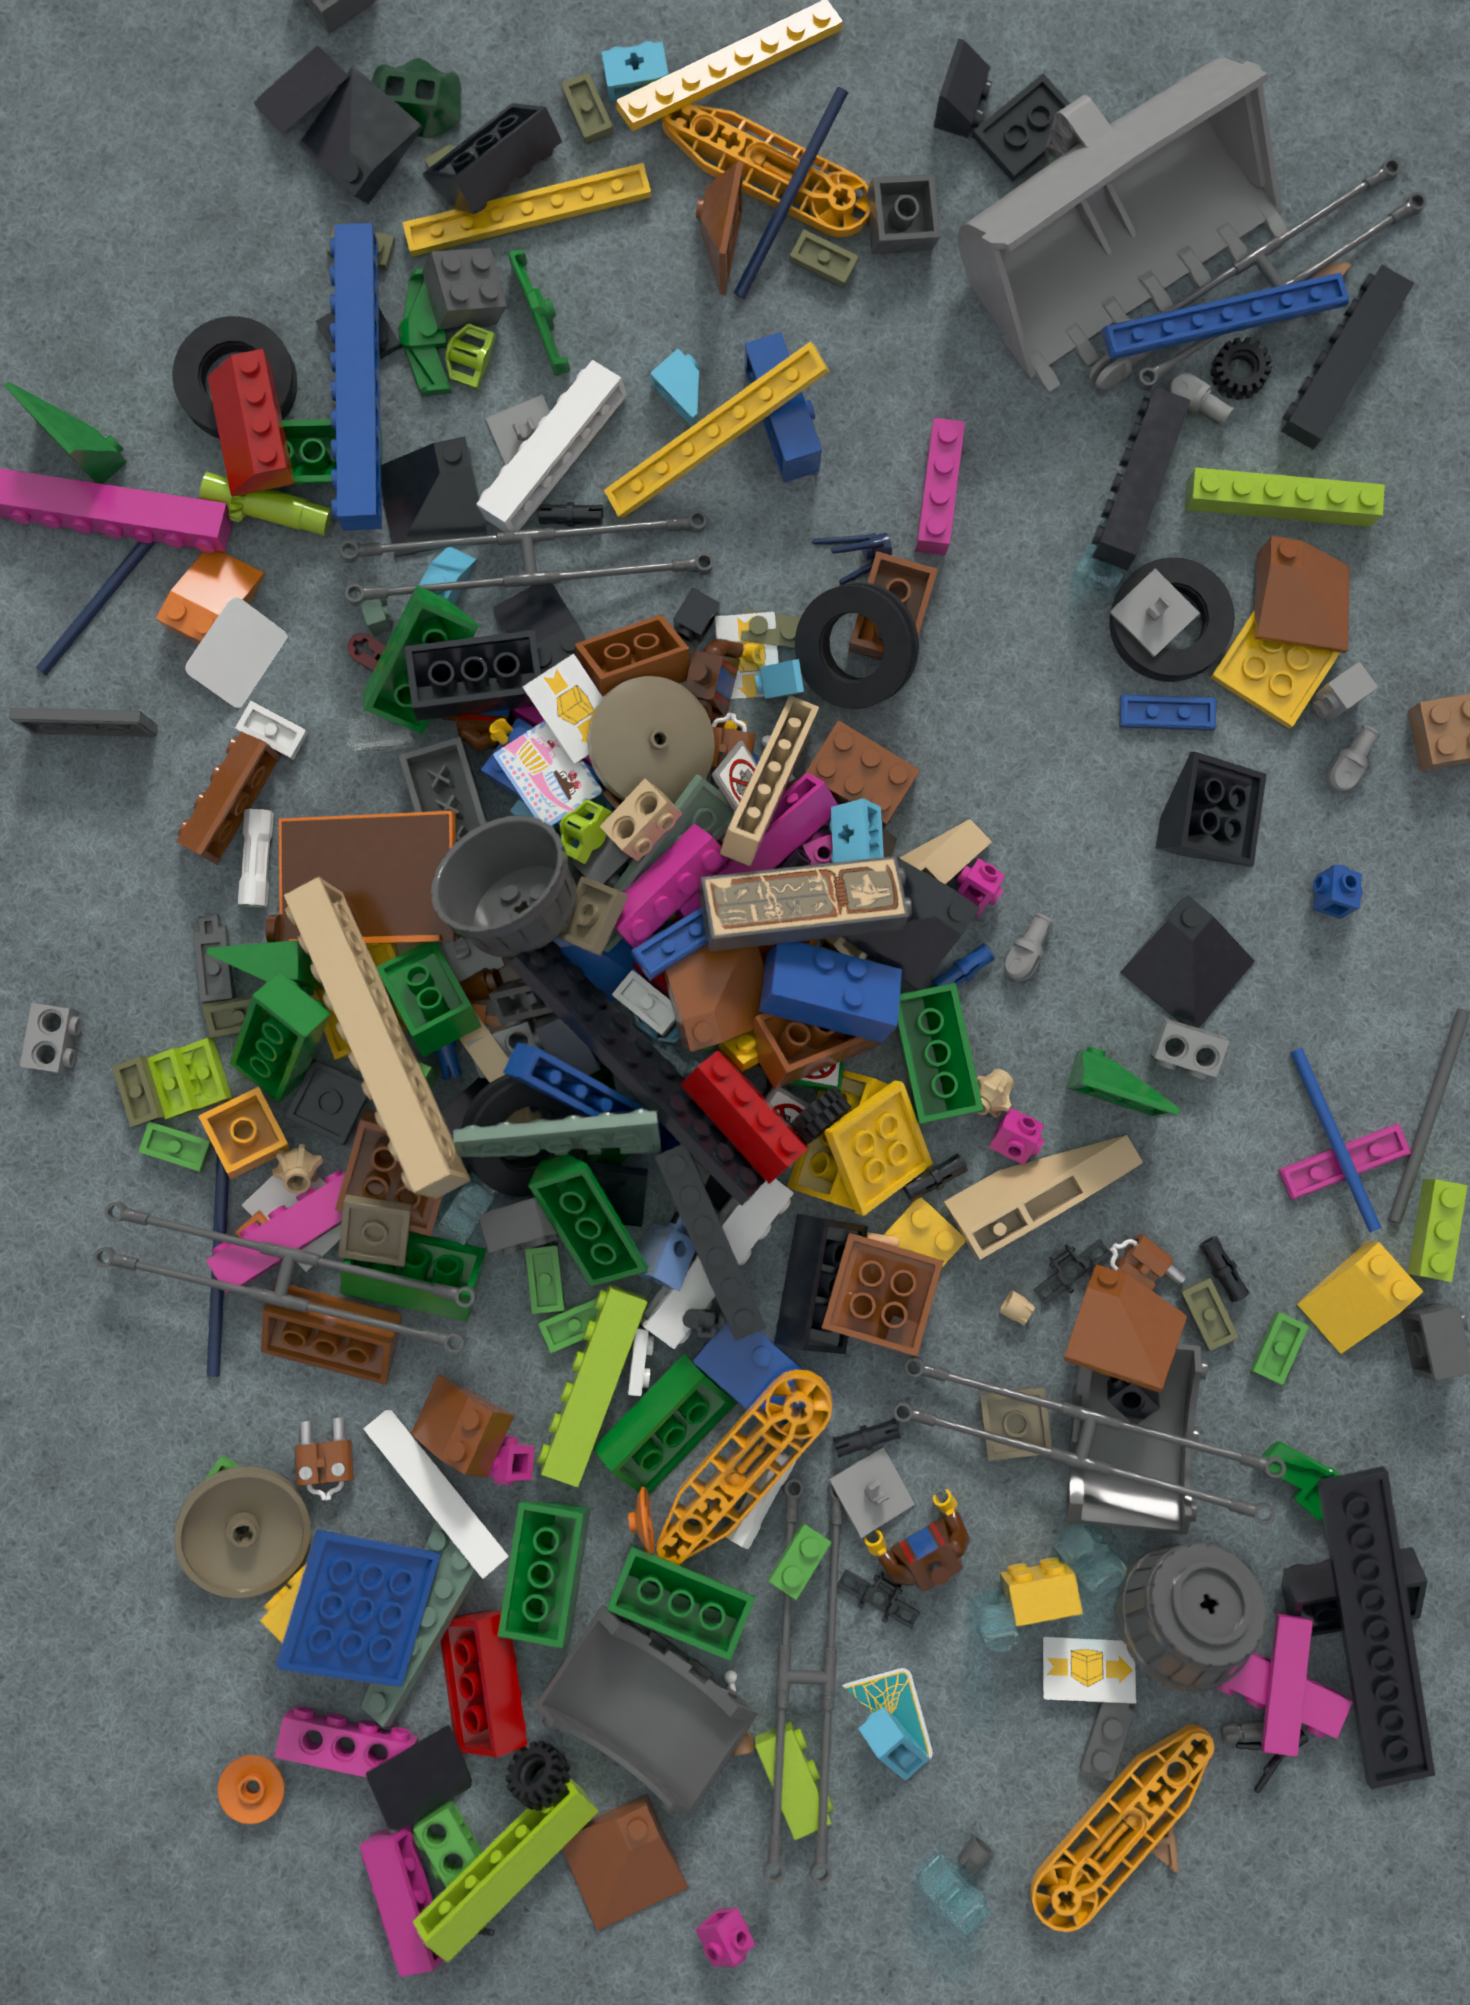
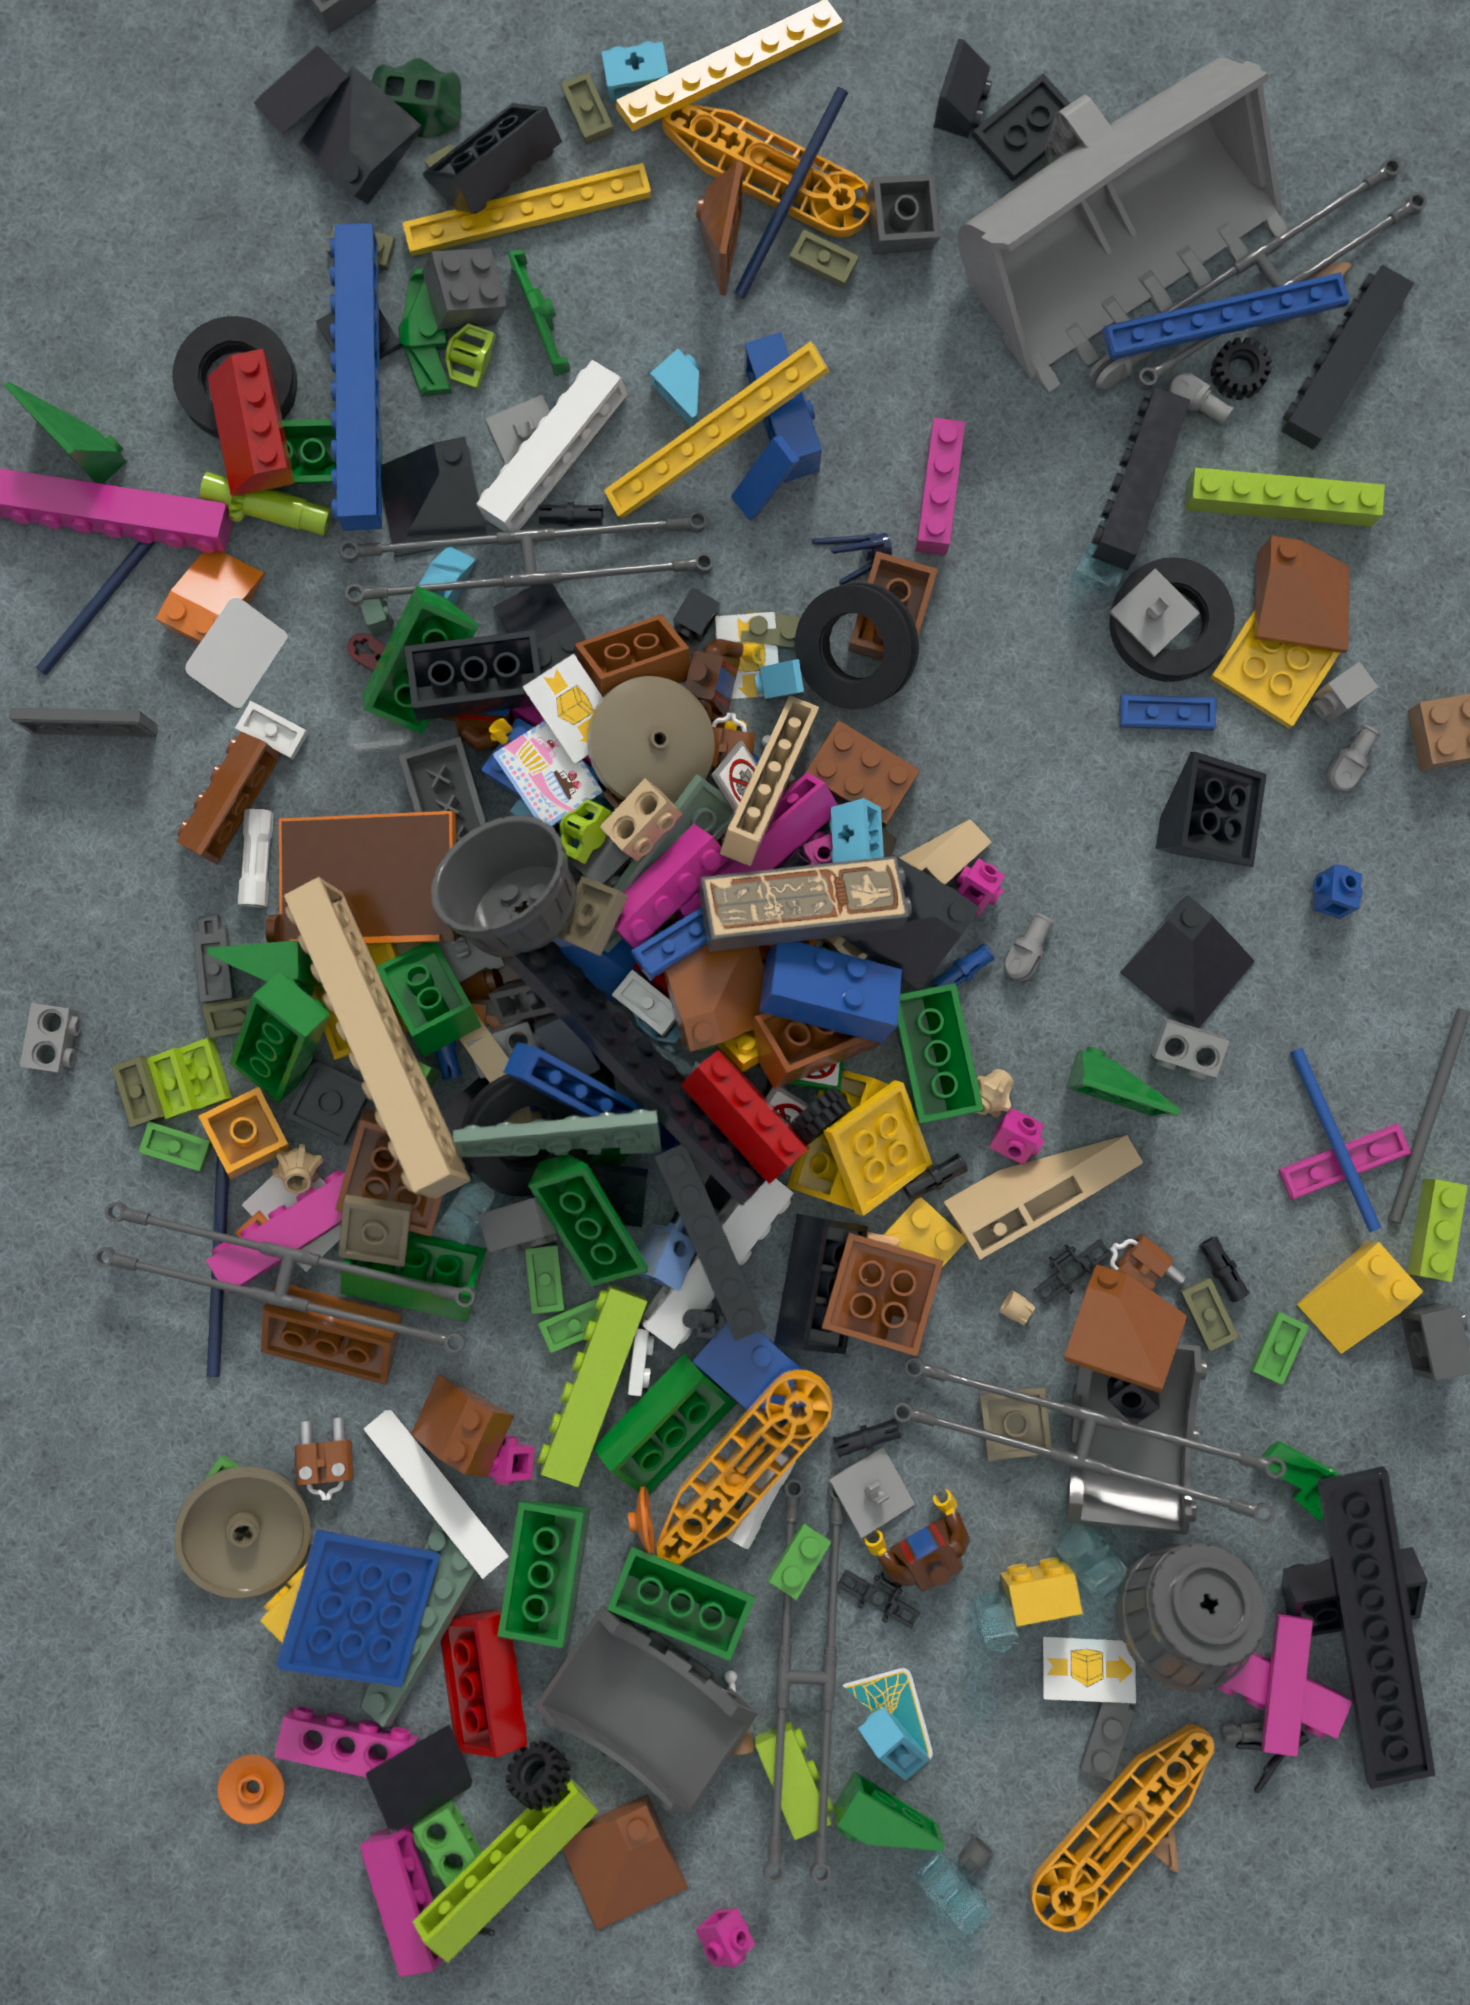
none -> blue tile [731,435,800,521]
none -> green slope [834,1771,945,1851]

